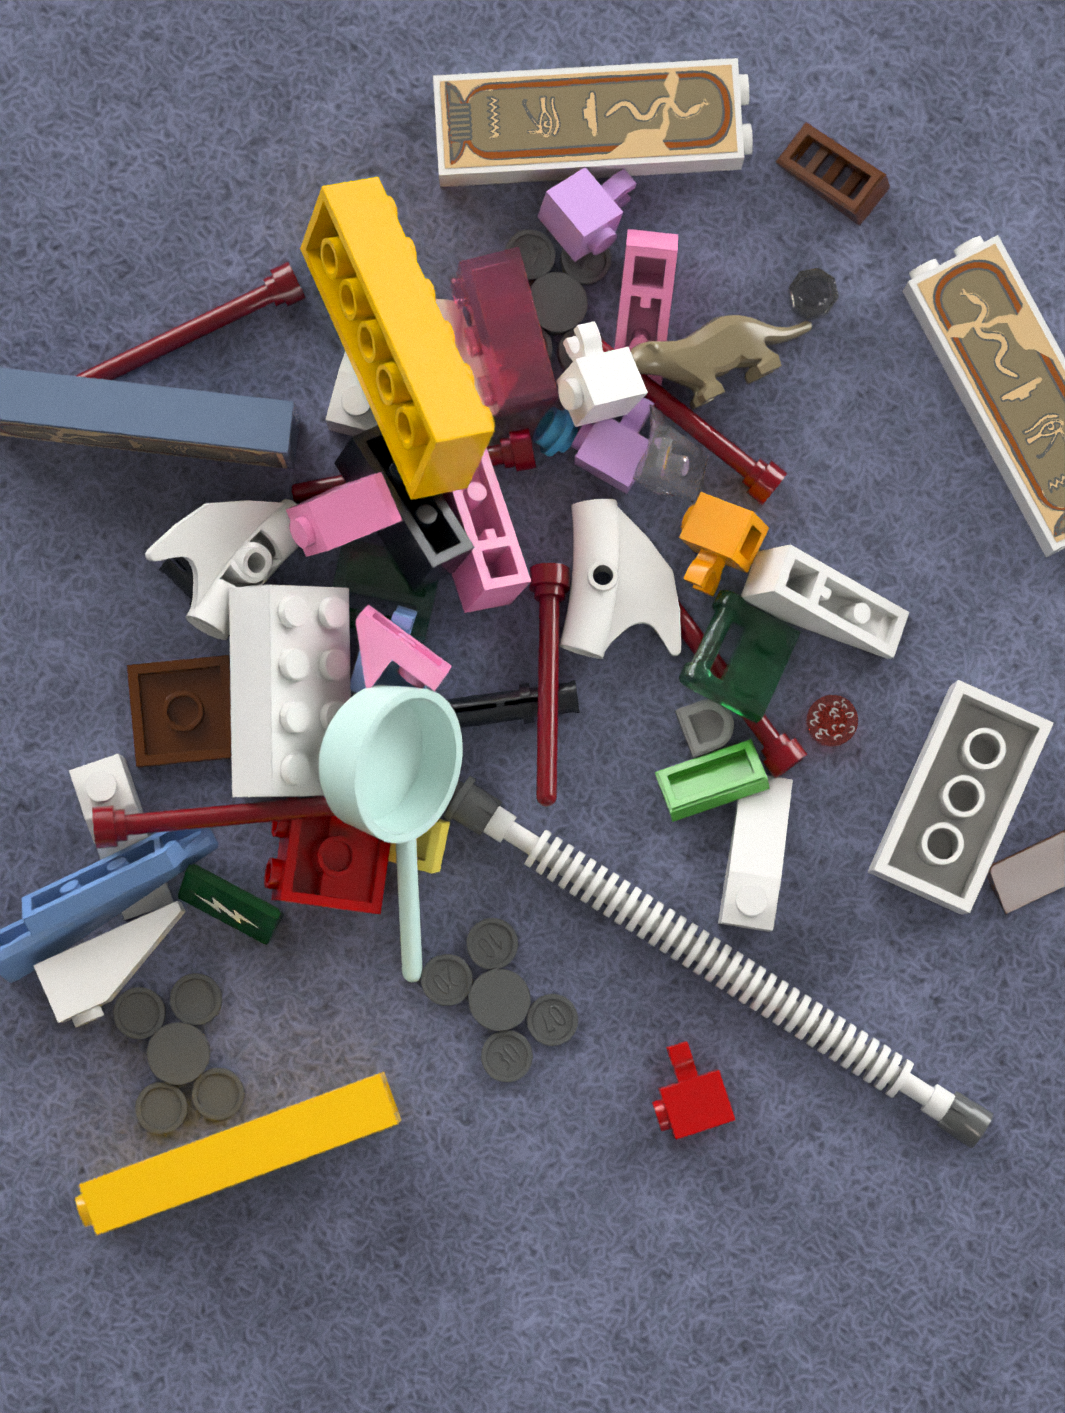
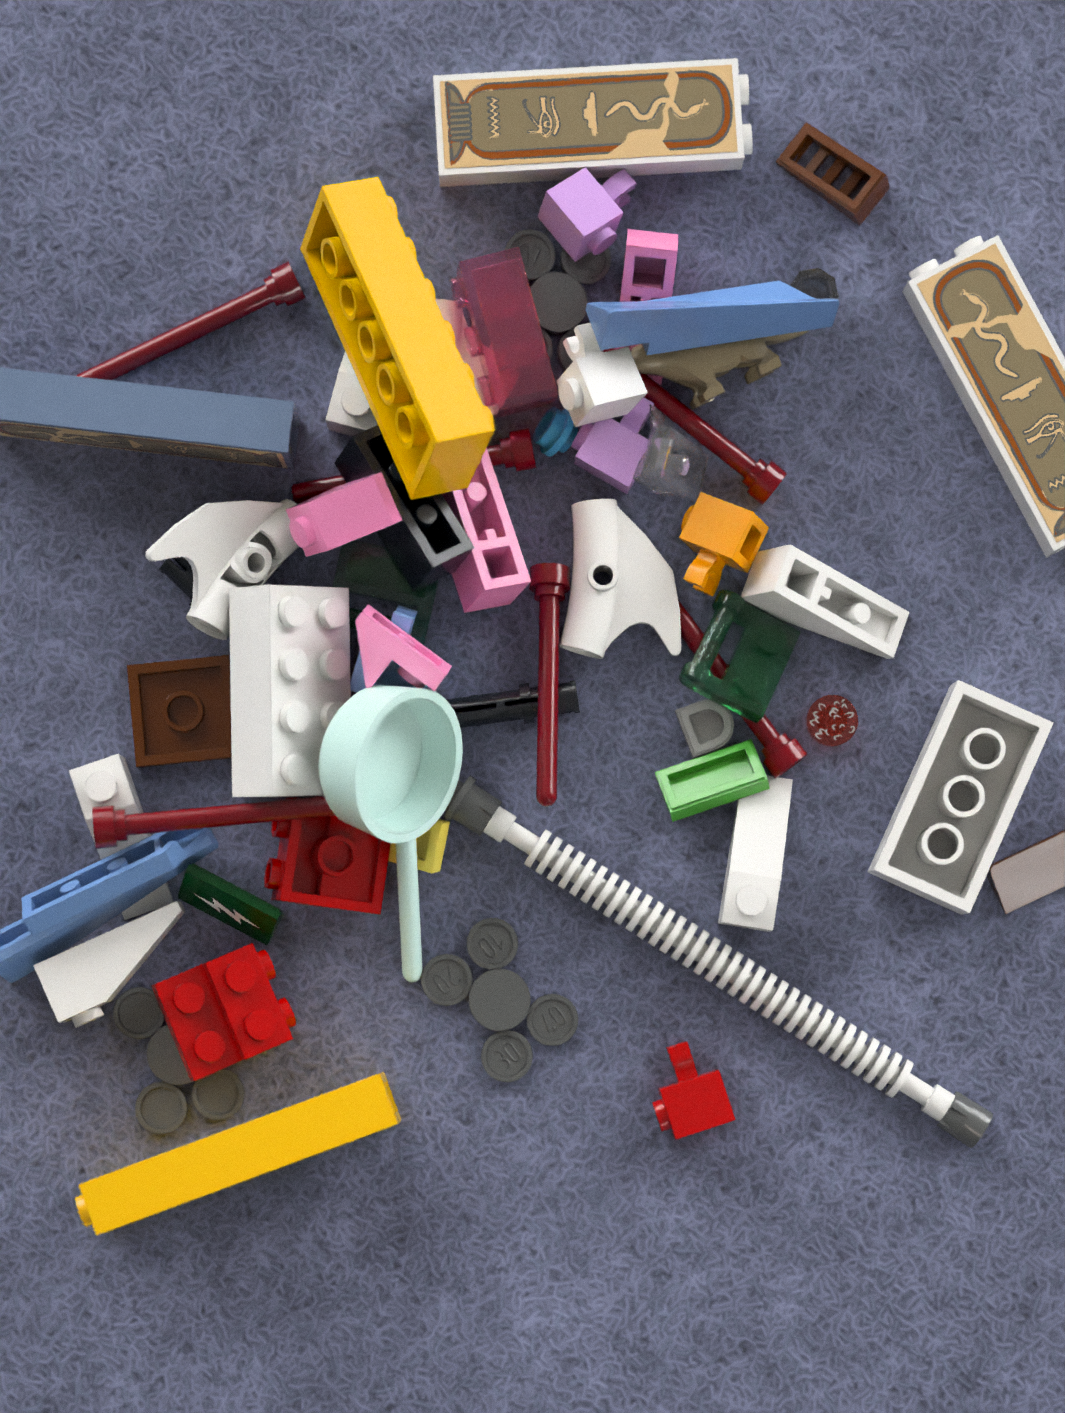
none -> red plate [151,943,296,1082]
none -> medium blue wedge [586,280,839,355]

